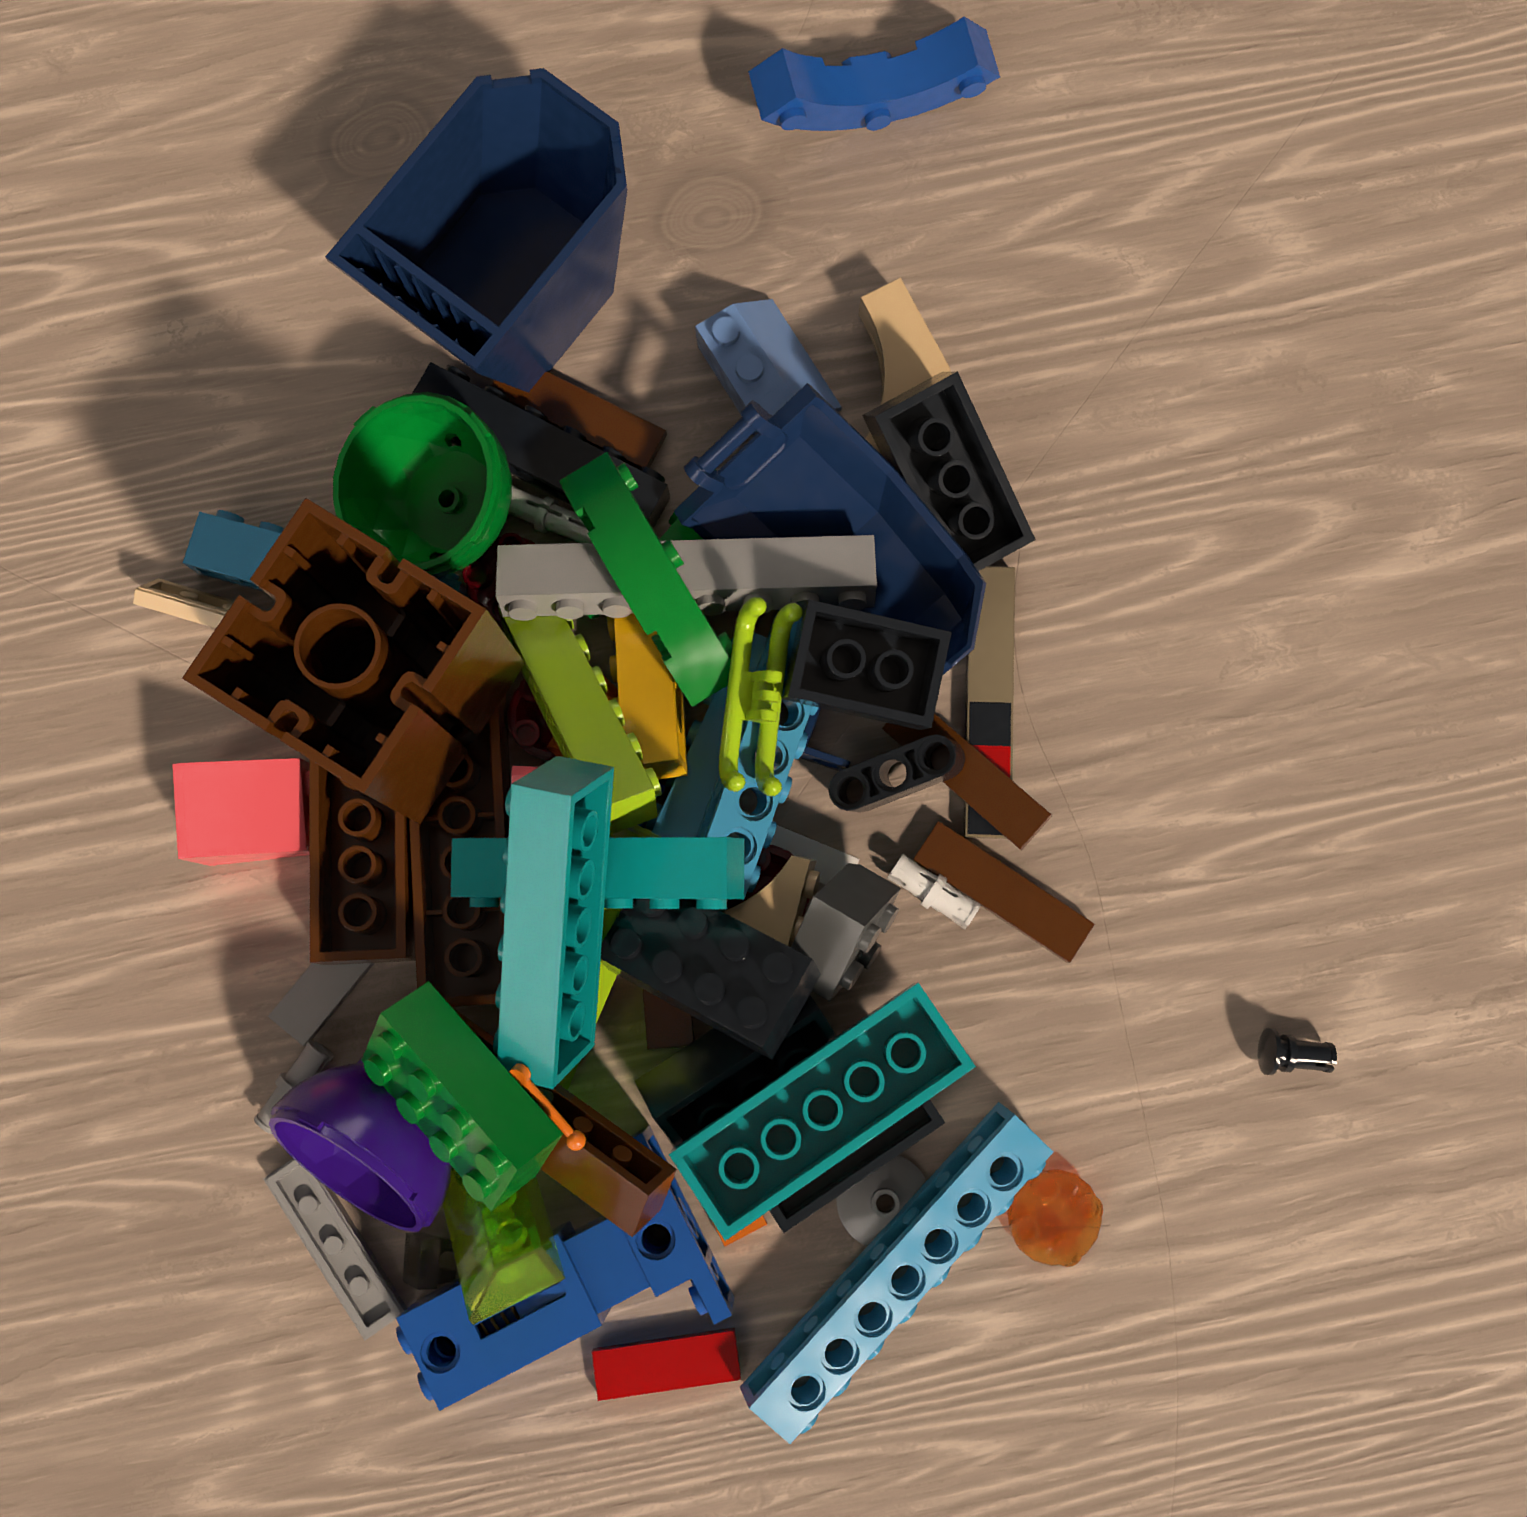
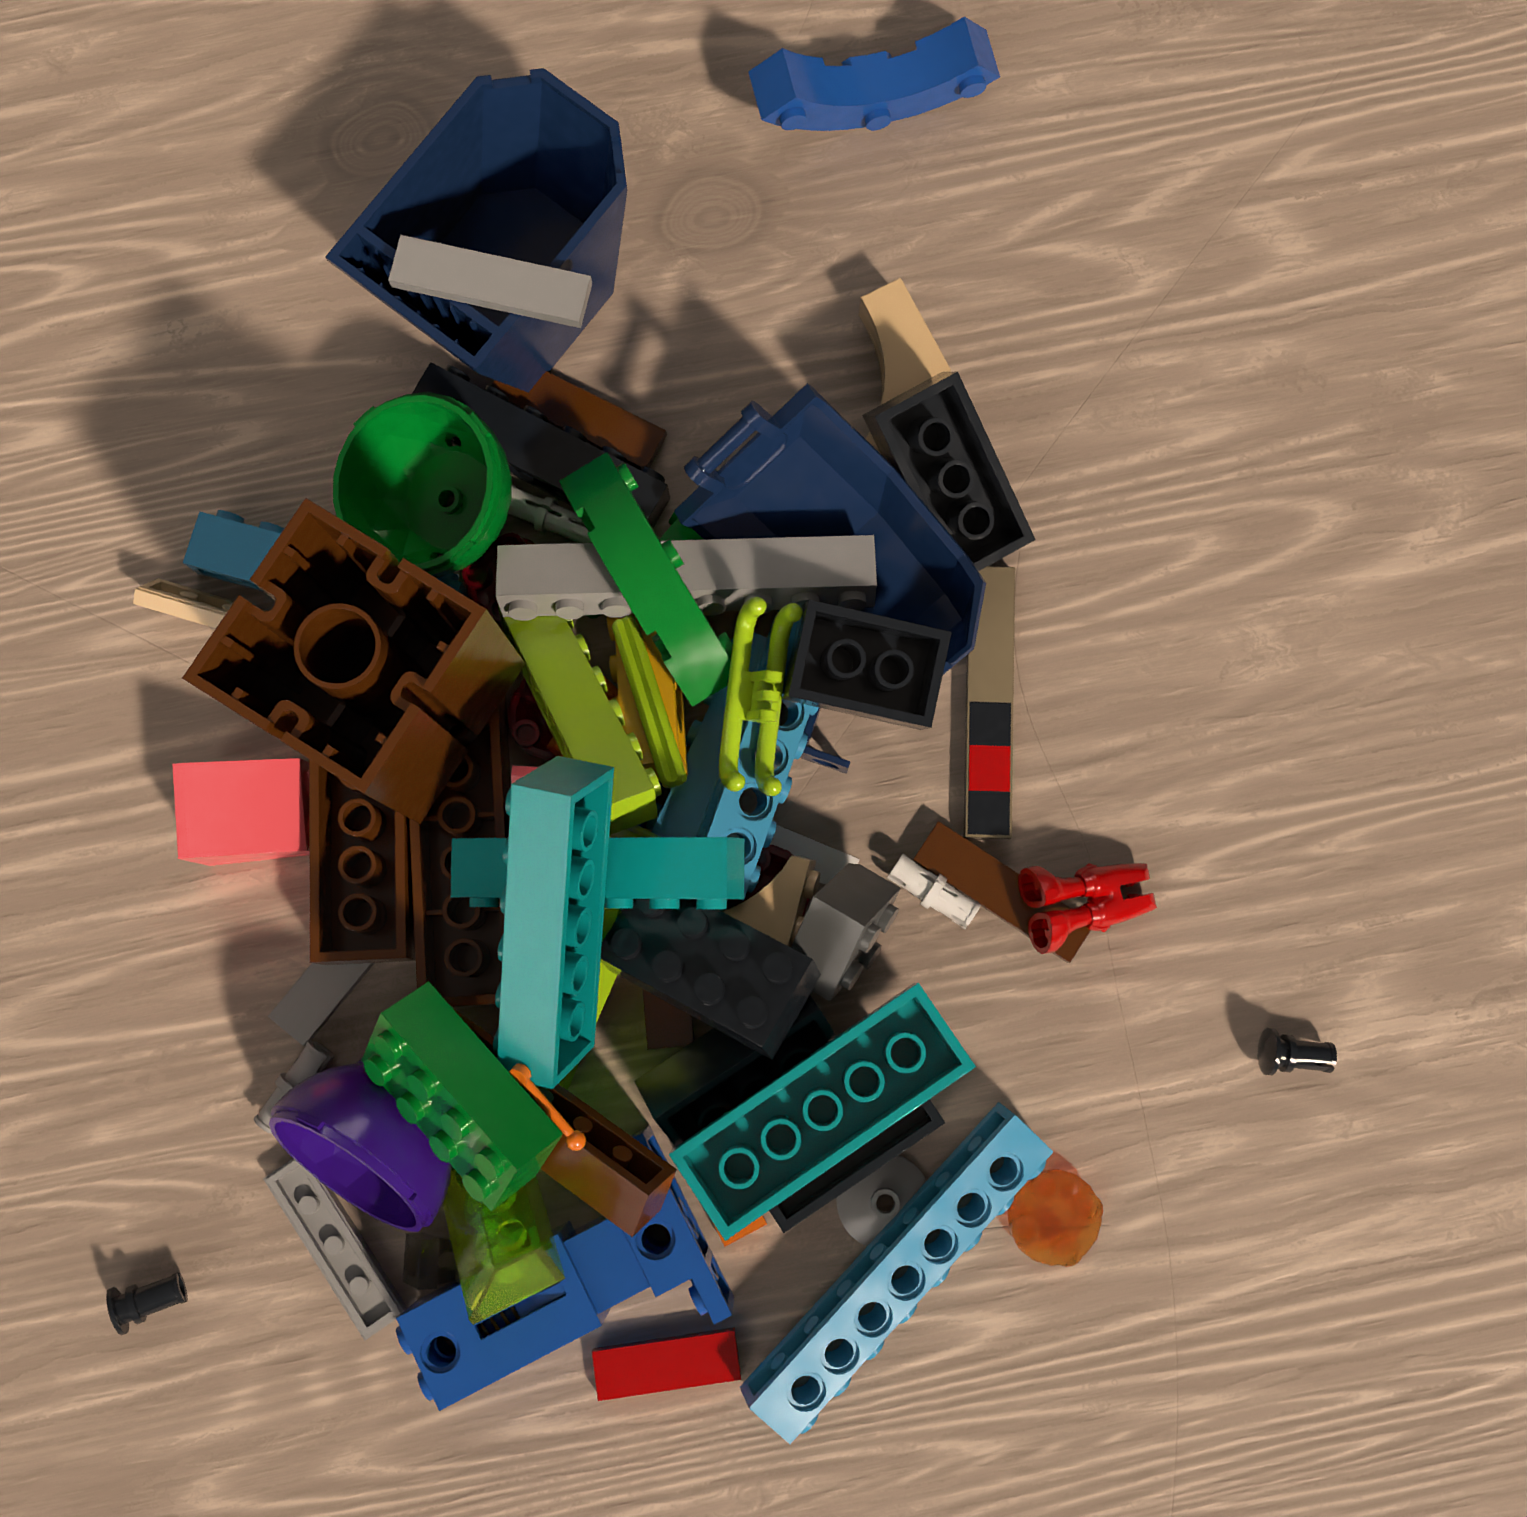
medium blue slope [695,299,842,435] -> none
black beam [828,734,965,813] -> none
reddish brown tile [882,714,1052,851] -> none
none -> black pin [106,1272,188,1336]
none -> light grey tile [388,235,592,328]
none -> lime axle [612,616,687,788]
none -> red piece [1018,863,1157,954]

